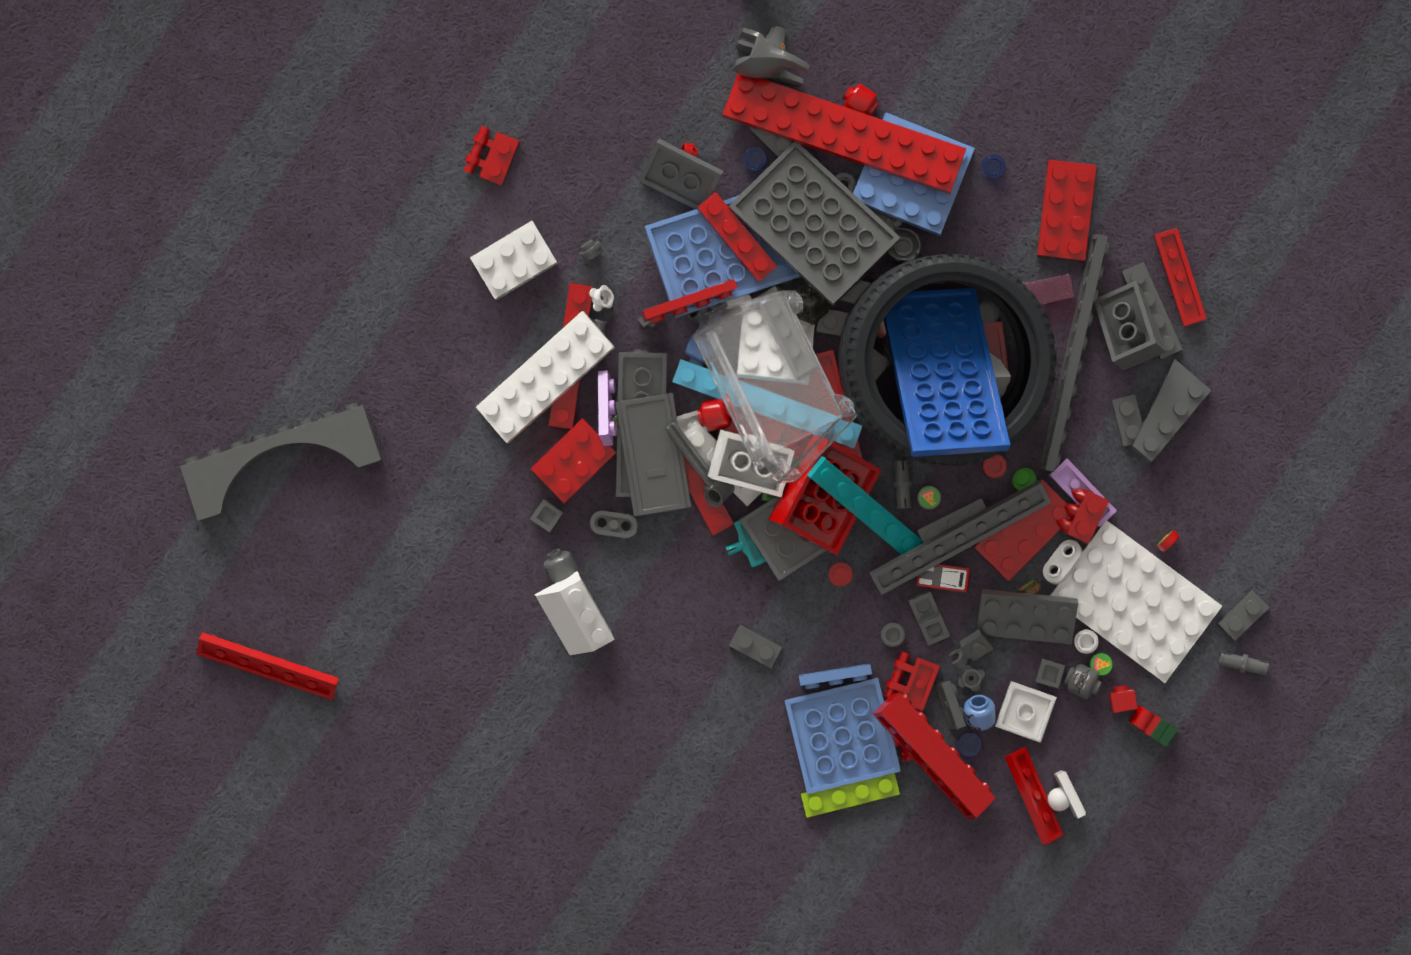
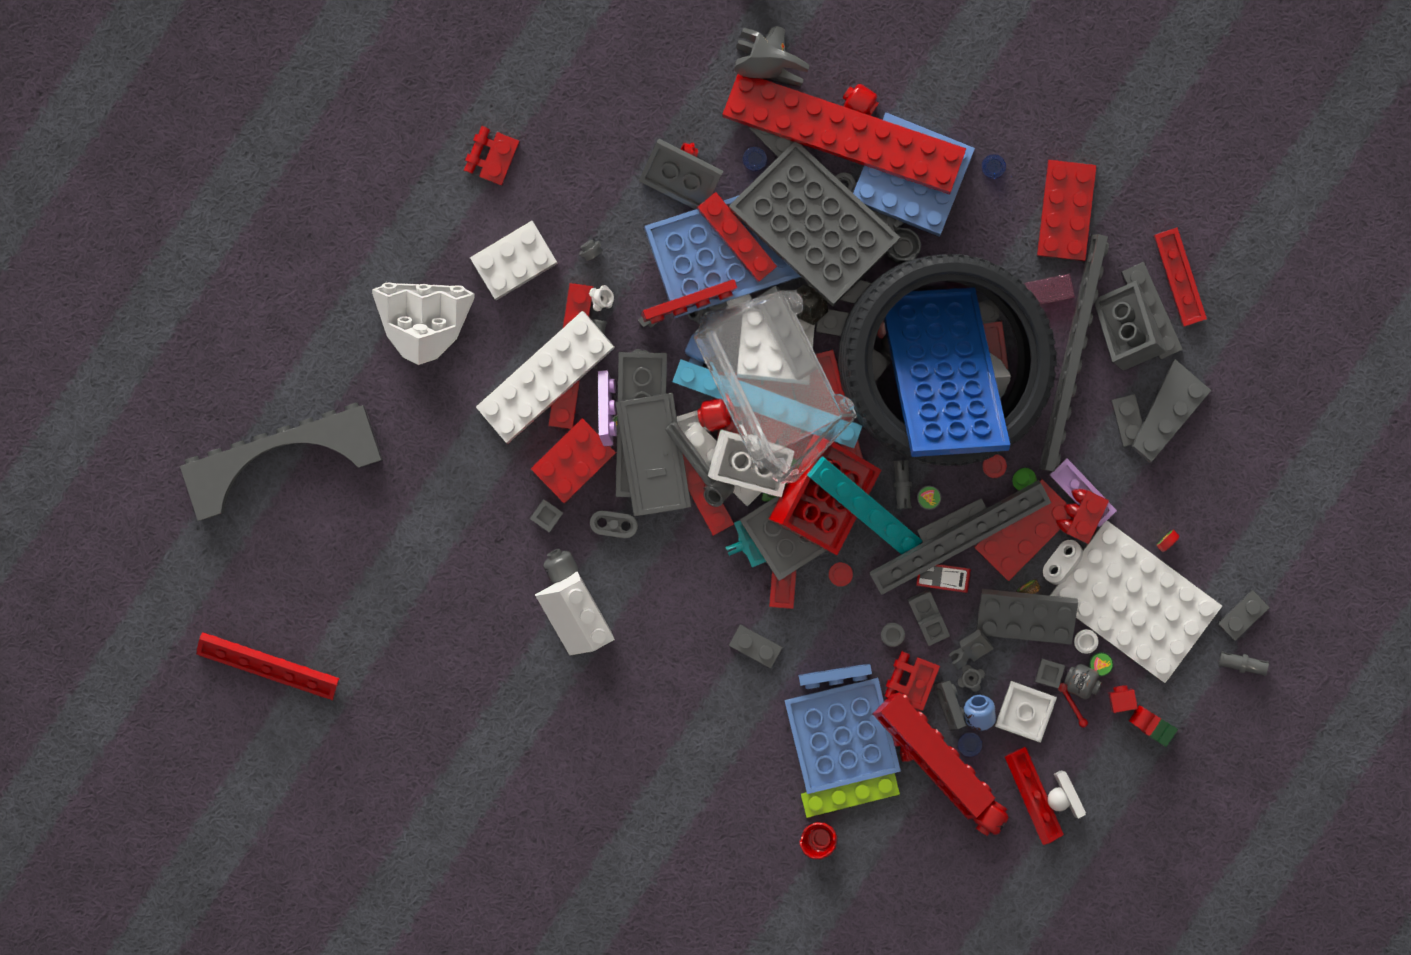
none -> white brick [372,283,474,365]
none -> red plate [769,570,796,609]
none -> red hair [799,822,837,859]
none -> red head [973,800,1009,836]
none -> red hinge [1058,683,1088,728]

